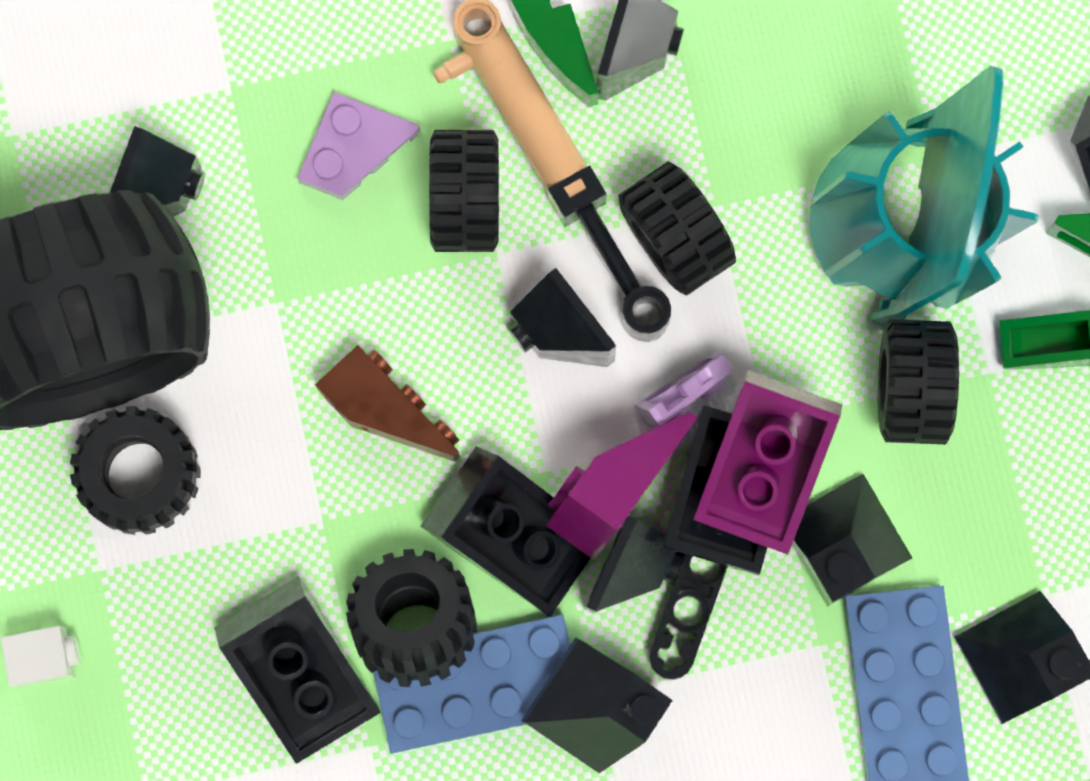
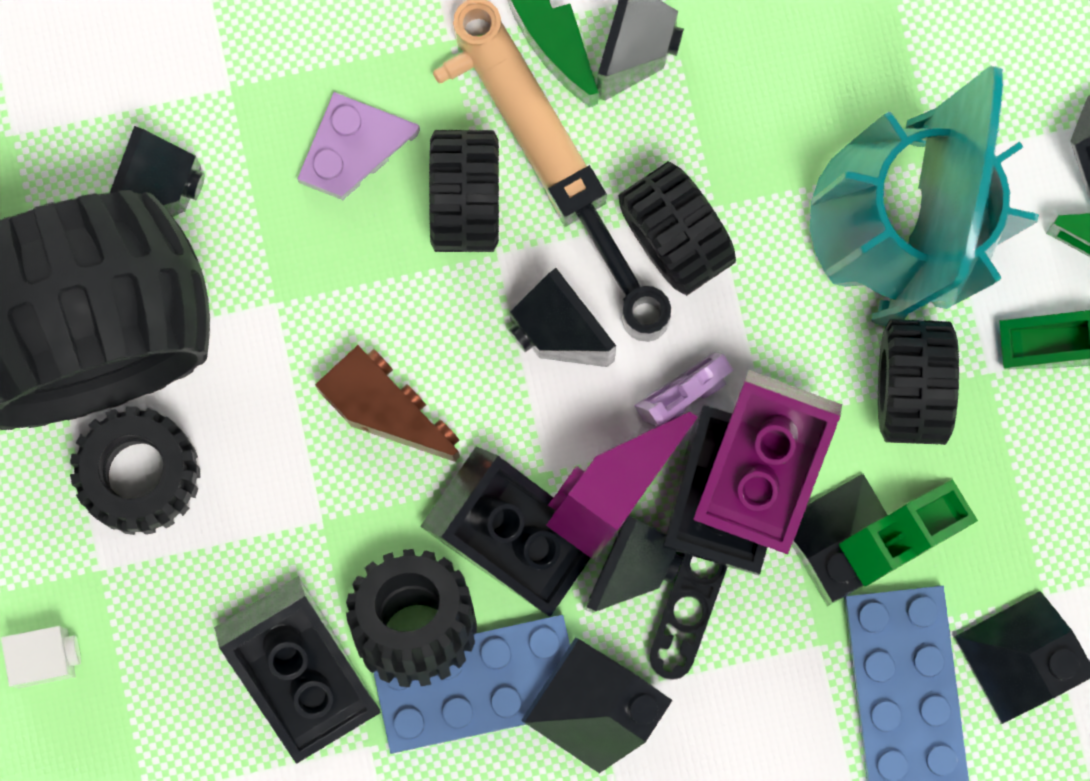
none -> green slope [839,479,978,587]

